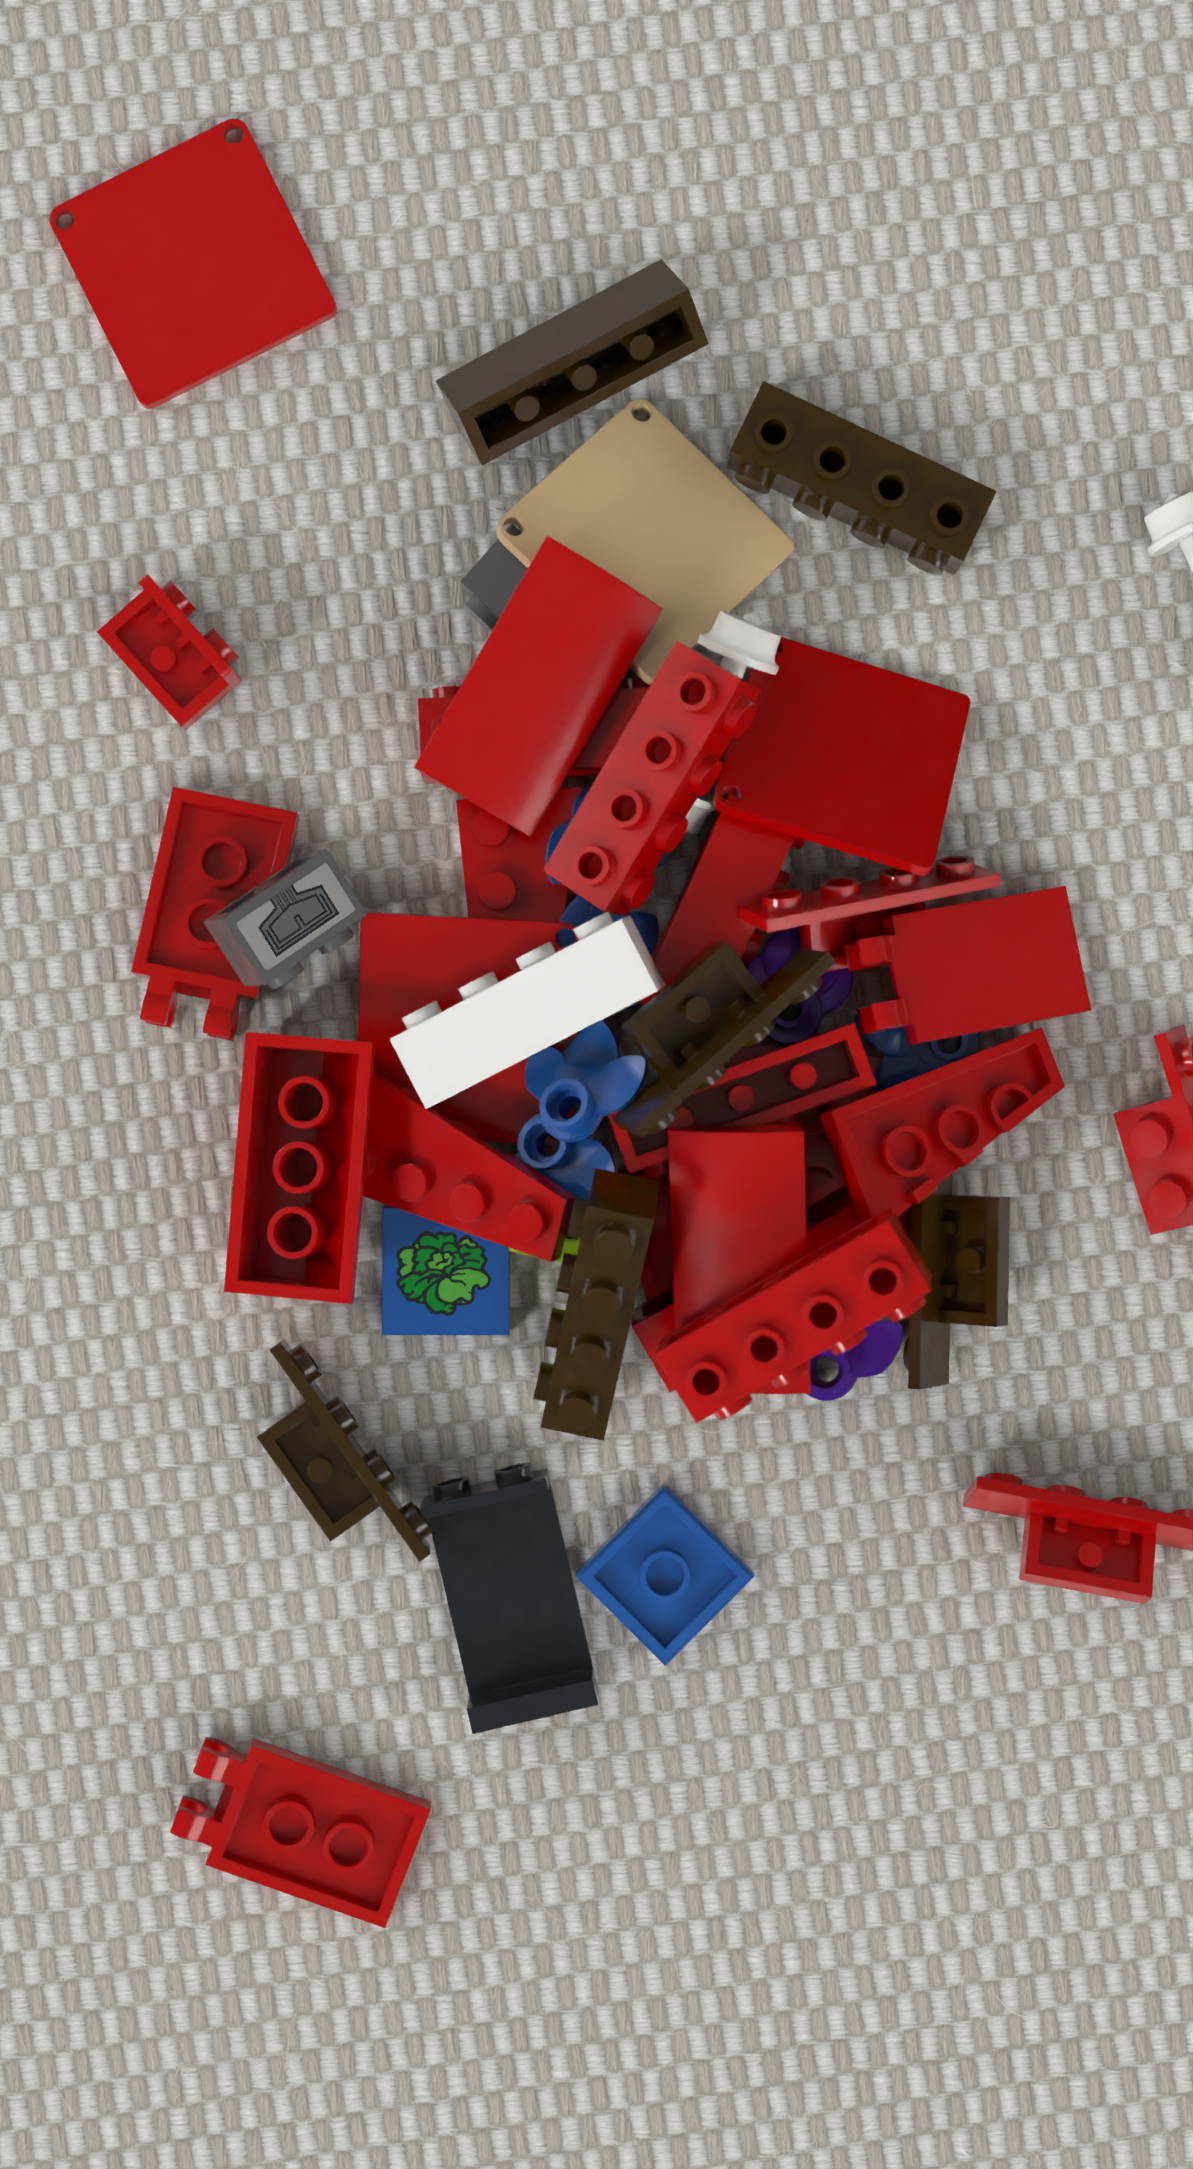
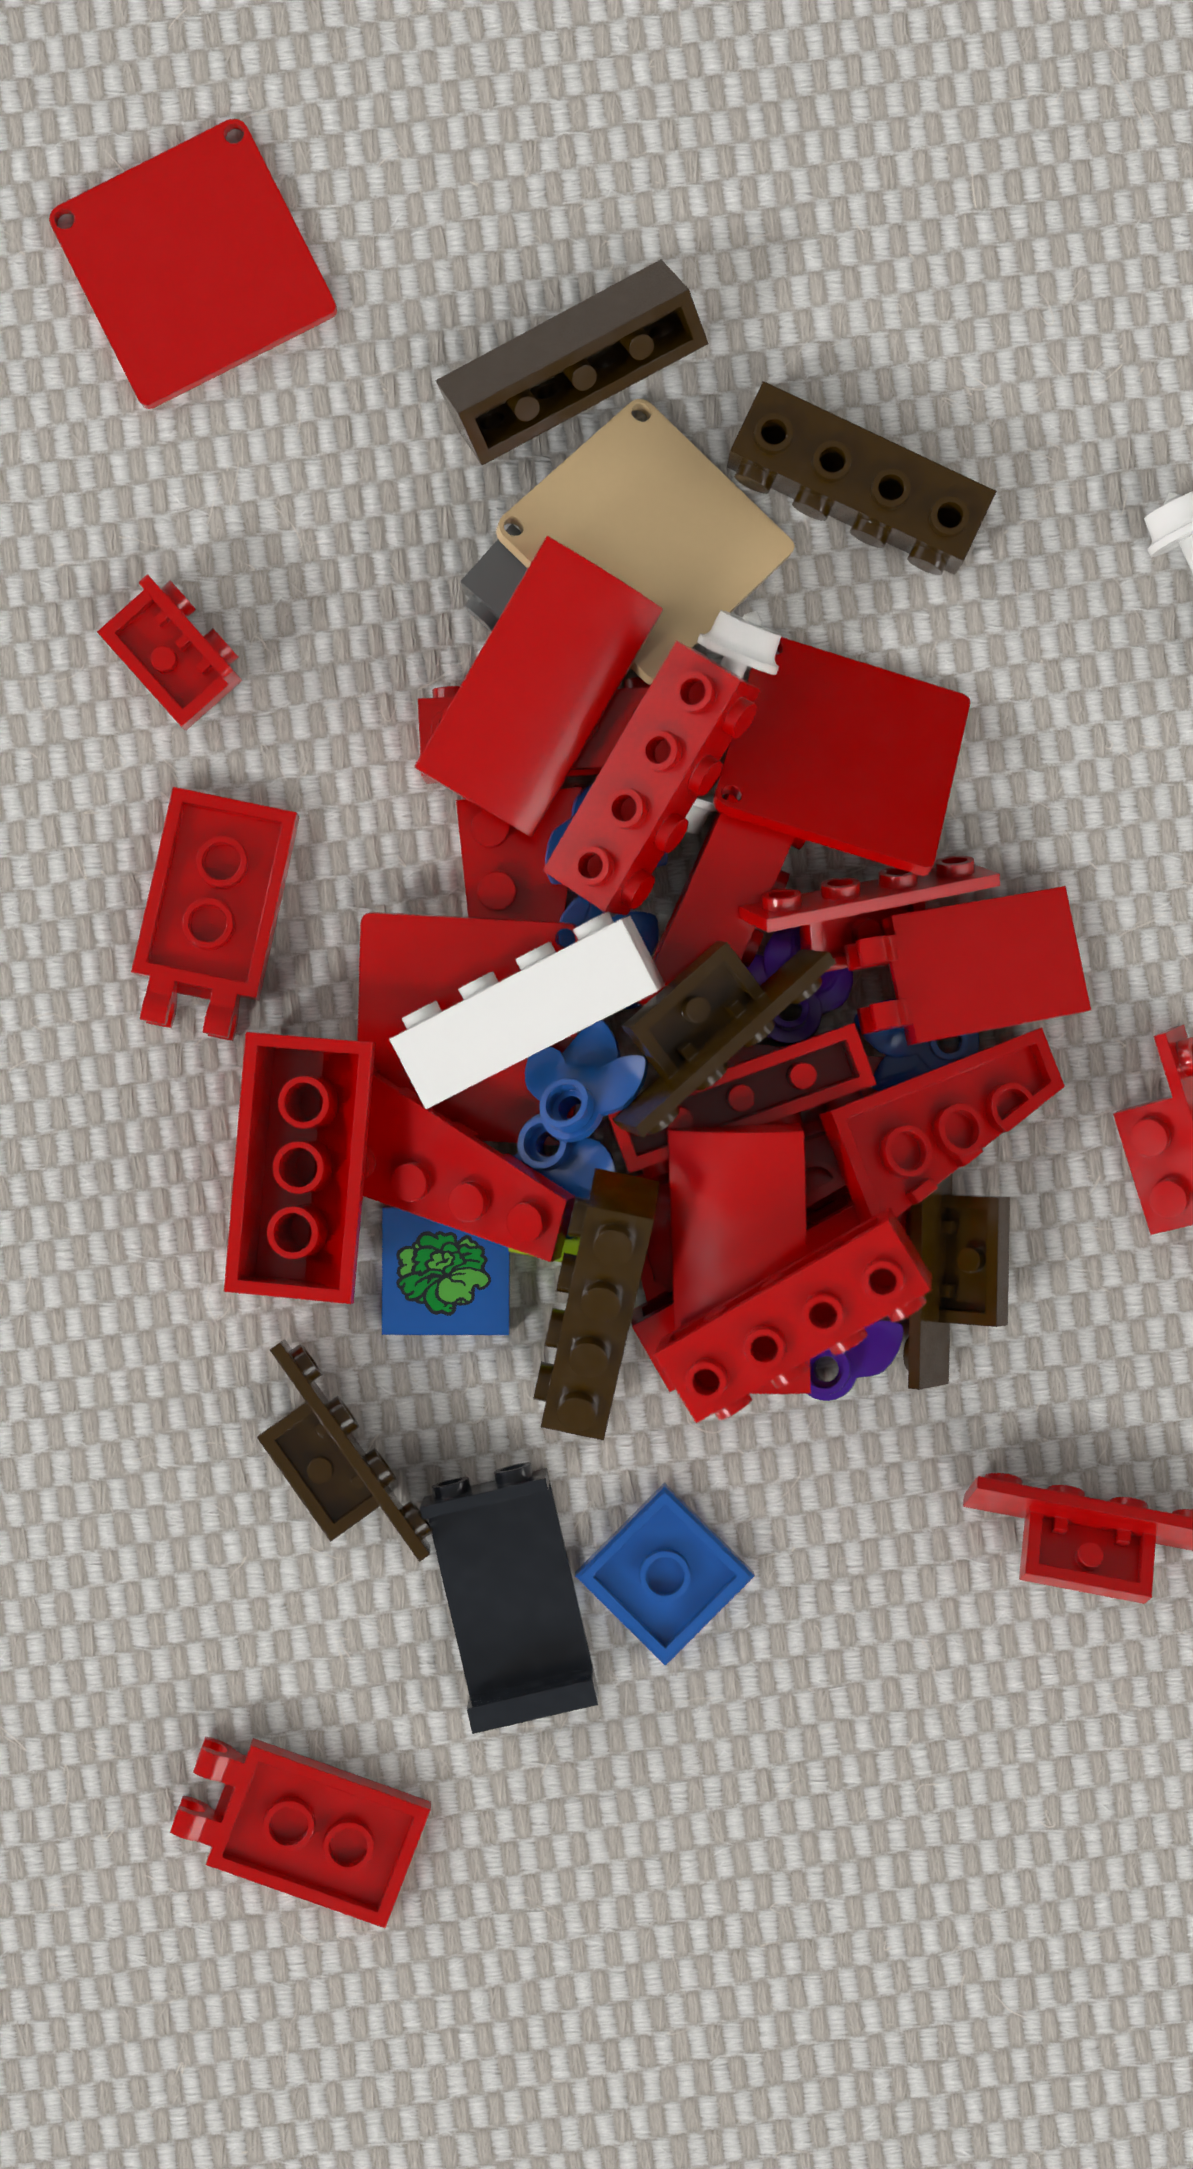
brick [203,849,368,990] -> none

